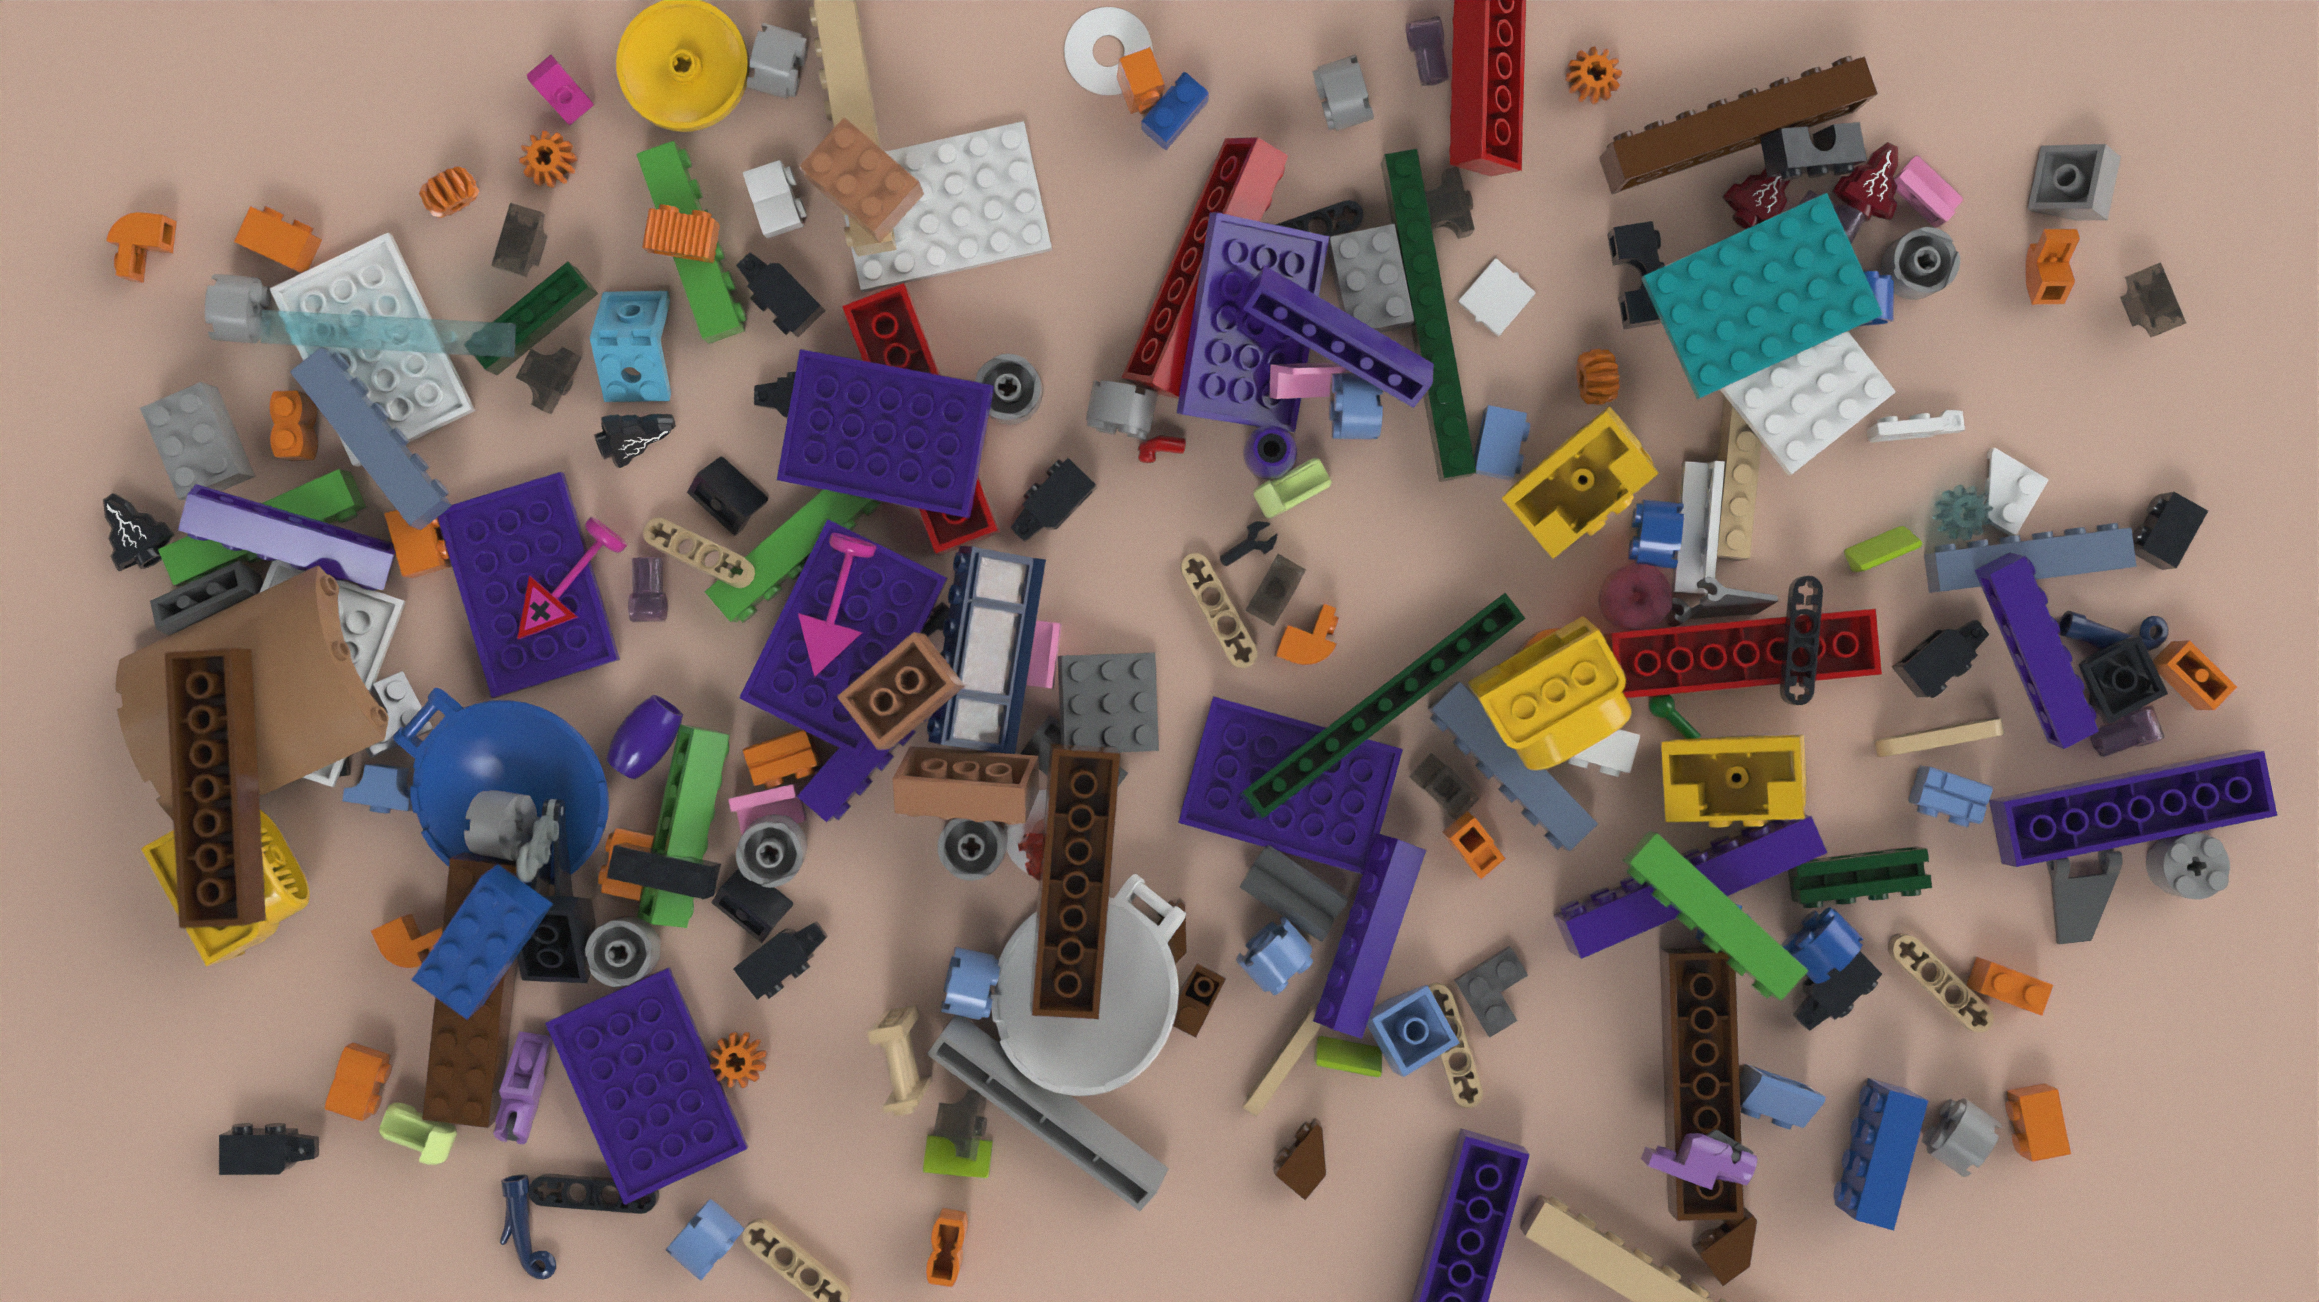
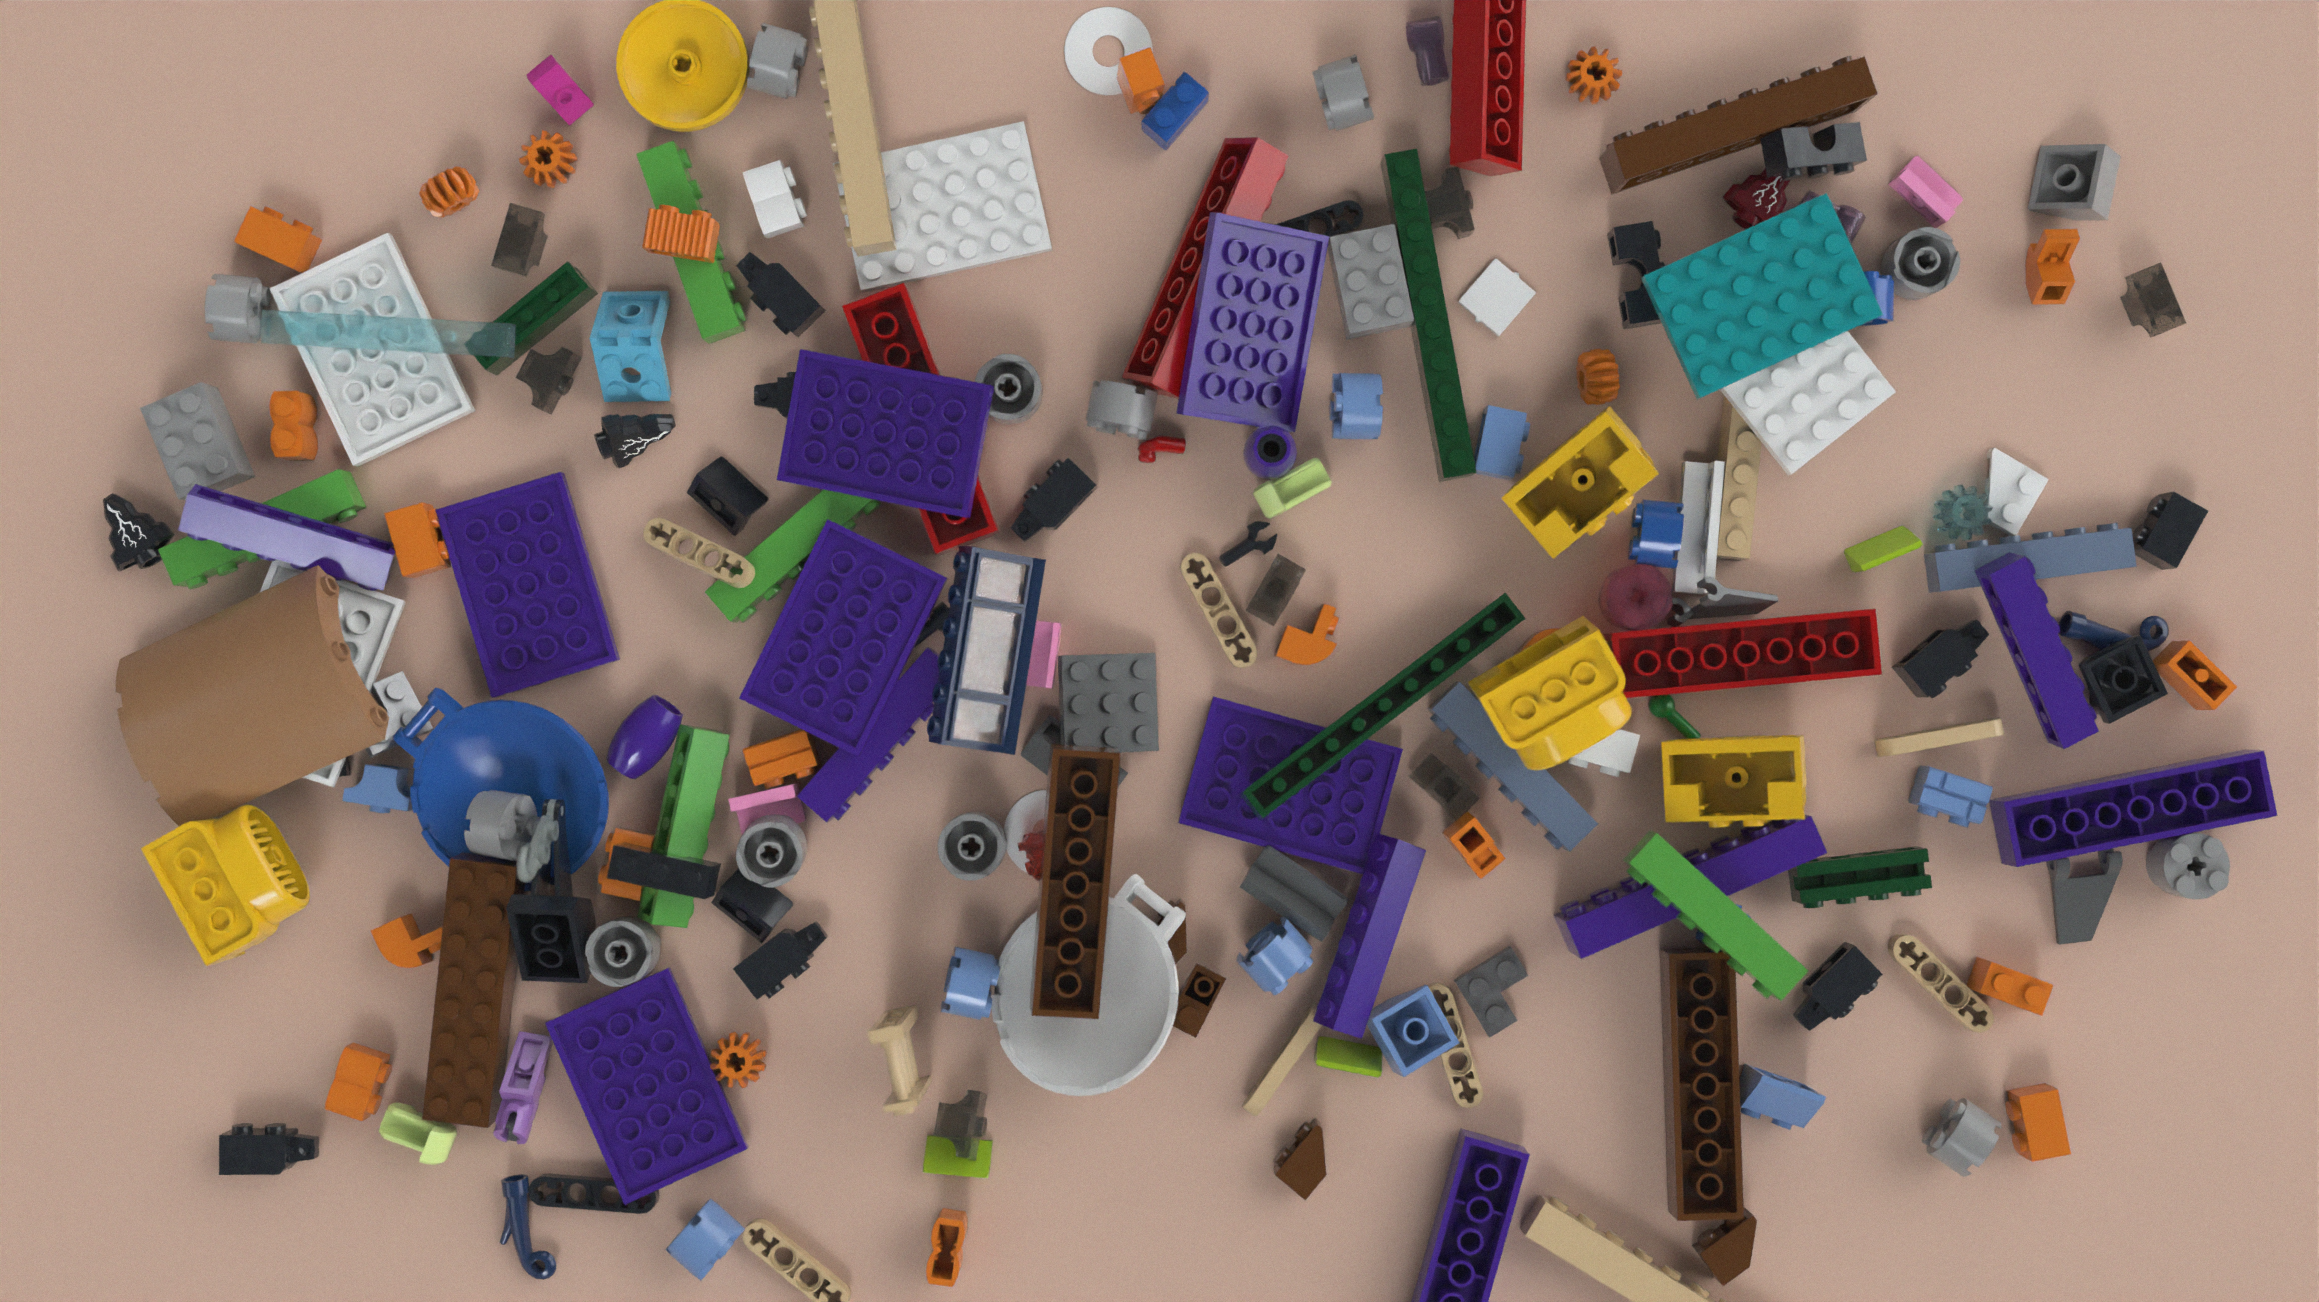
orange brick [106,212,177,283] -> none
dark grey brick [150,561,263,636] -> none
reddish brown brick [165,648,266,929] -> none
sand blue brick [290,347,452,530] -> none
blue brick [412,864,553,1019] -> none
dark pink piece [517,516,628,640] -> none
clear purple piece [628,557,668,622] -> none
dark pink piece [798,533,876,677] -> none
nougat brick [799,117,924,243] -> none
nougat brick [837,632,965,750] -> none
nougat brick [893,746,1039,825] -> none
light grey brick [927,1015,1169,1211] -> none
dark purple brick [1243,265,1434,408] -> none
bright pink panel [1269,363,1346,399] -> none
medium lavender plate [1641,1129,1758,1190] -> none
black beam [1780,576,1823,705] -> none
blue brick [1781,907,1864,984] -> none
dark red rock [1832,142,1898,222] -> none
blue brick [1833,1078,1929,1231] -> none
white hinge [1867,410,1965,443] -> none
clear purple piece [2090,706,2165,757] -> none

